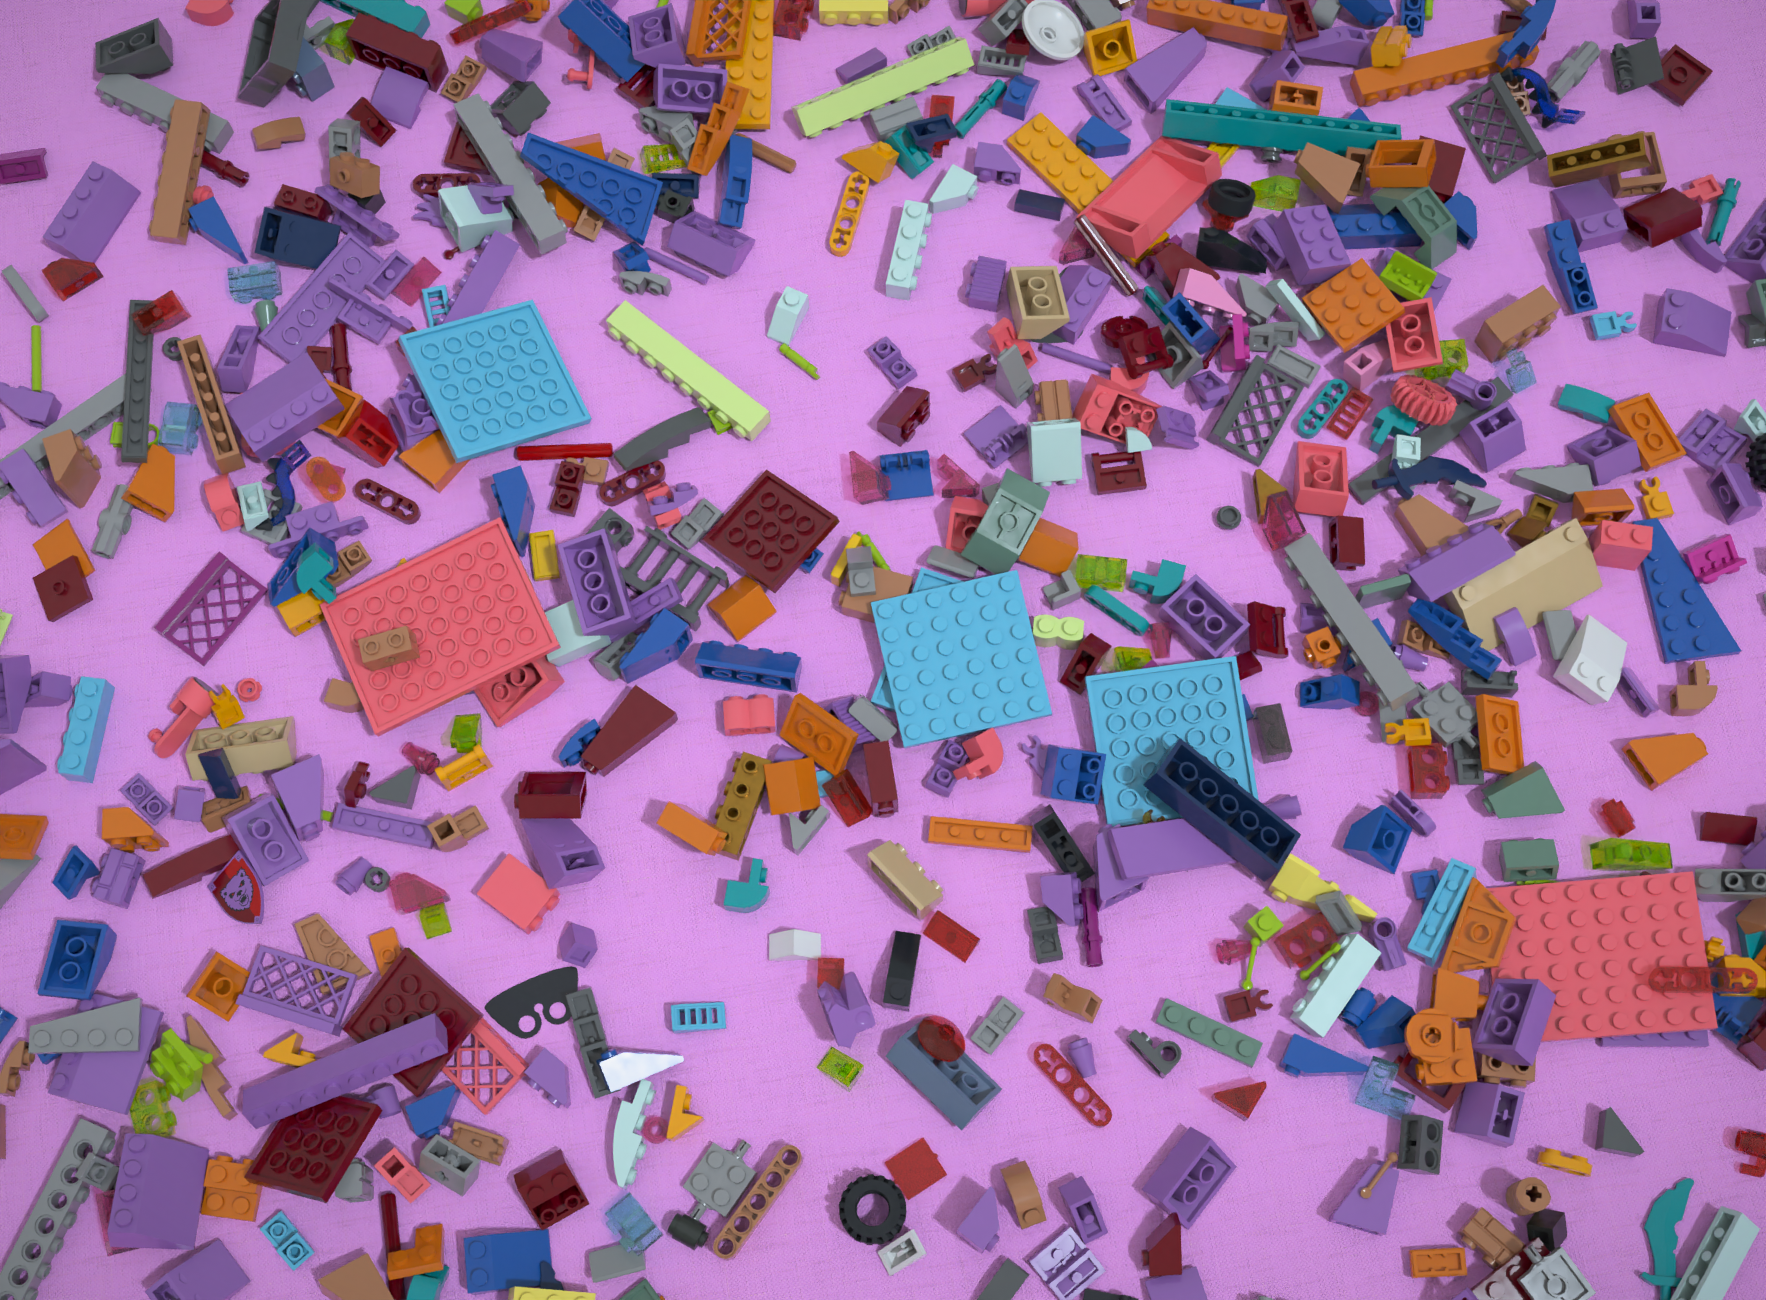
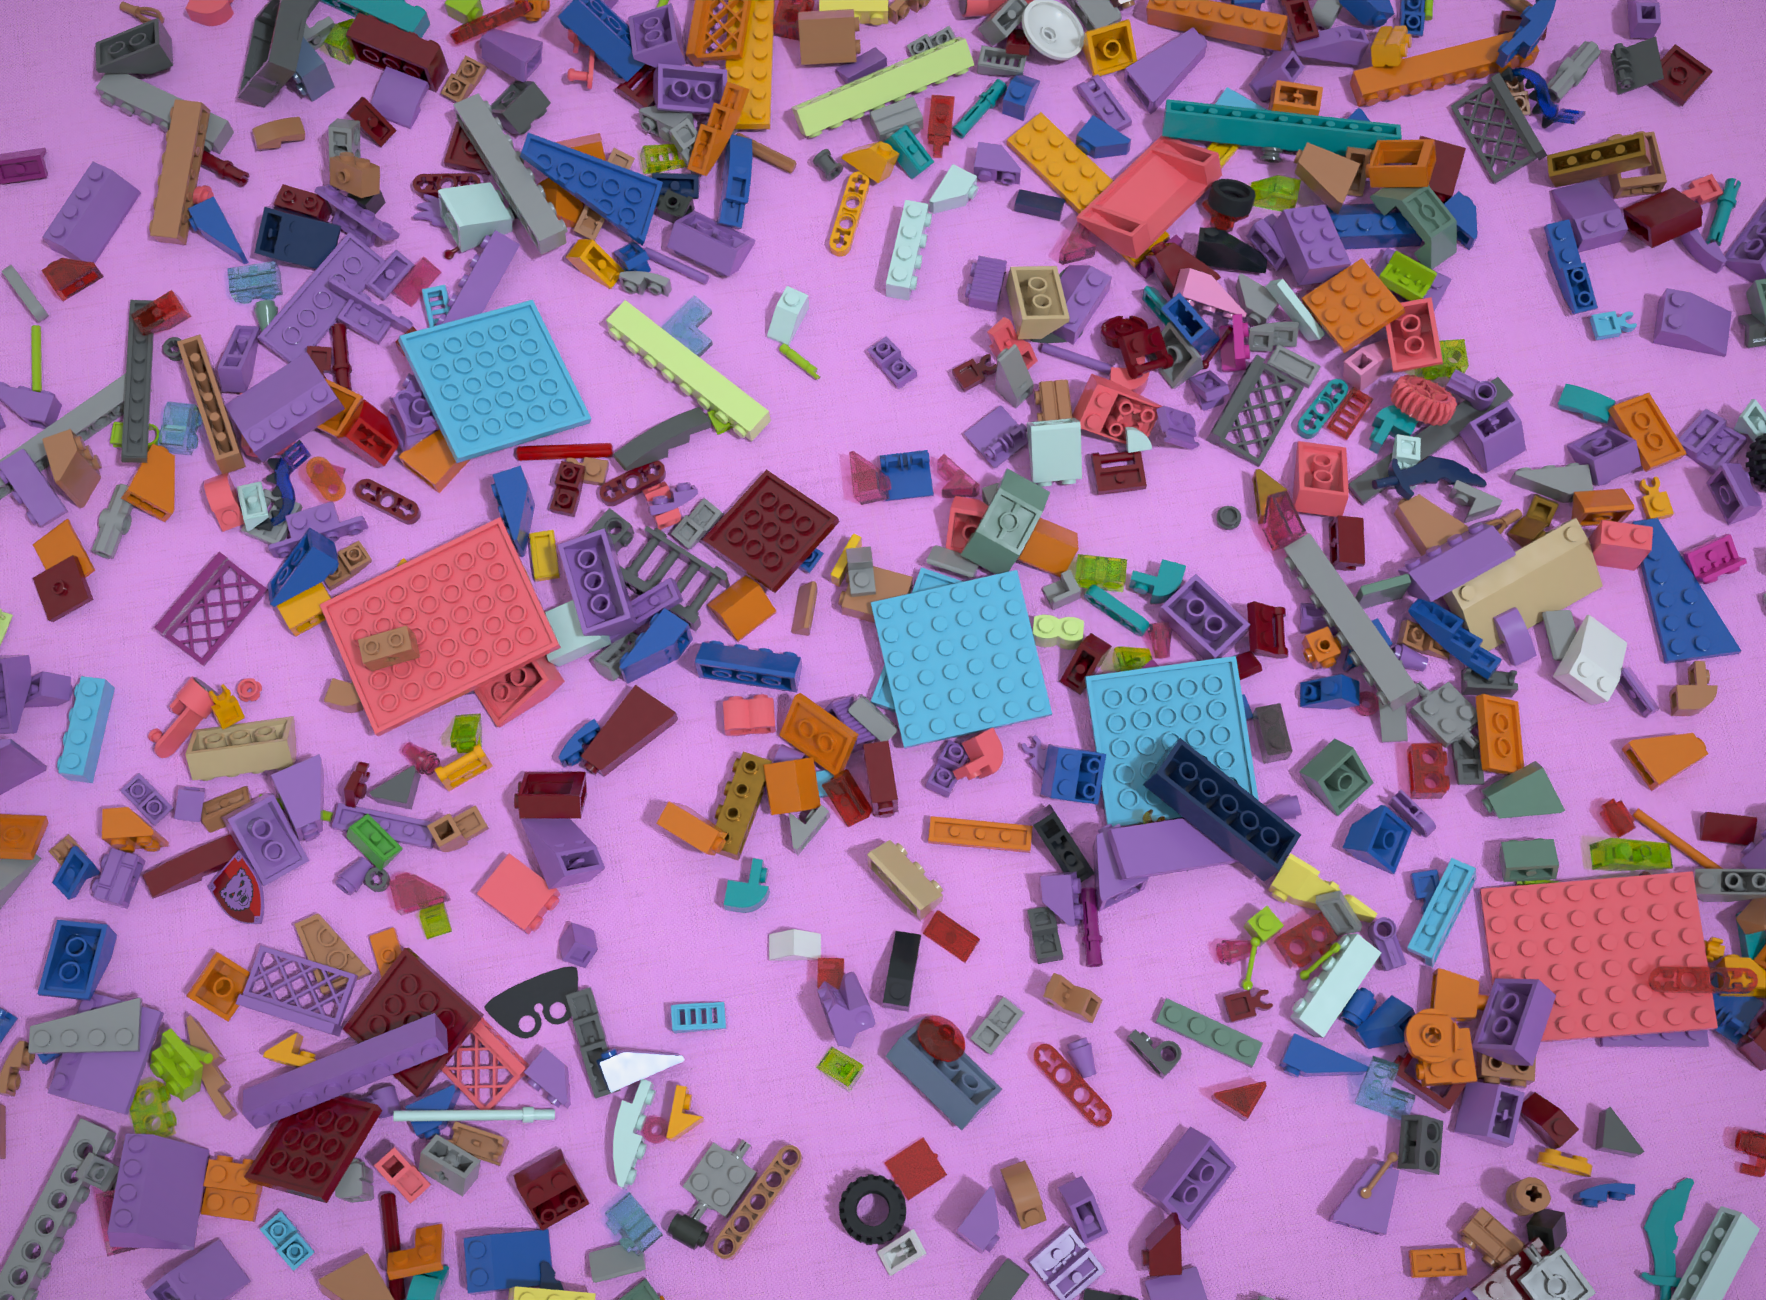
dark blue slope [198,748,241,799] -> none
teal brick [296,542,337,604] -> none
medium lavender slope [468,182,514,214] -> none
lime wheel [856,531,891,571] -> none
slope [877,386,931,447] -> none
dark blue slope [906,114,958,154] -> none
axle [1074,214,1139,296] -> none
light orange plate [1385,718,1432,746] -> none
orange wing [1440,877,1516,973] -> none
nougat brick [1474,285,1561,363] -> none
clear light blue plate [1505,348,1537,394] -> none
none -> nougat tile [49,834,87,866]
none -> nougat piece [119,1,165,23]
none -> bright green slope [346,814,403,871]
none -> light aqua bar [393,1107,555,1123]
none -> light orange slope [566,239,624,289]
none -> clear light blue plate [661,295,713,357]
none -> nougat slope [791,581,818,636]
none -> nougat brick [798,9,861,65]
none -> dark grey bush [813,149,843,181]
none -> sand green slope [1299,738,1373,816]
none -> dark red slope [1520,1092,1579,1149]
none -> blue slope [1573,1183,1635,1208]
none -> orange bar [1632,808,1723,869]

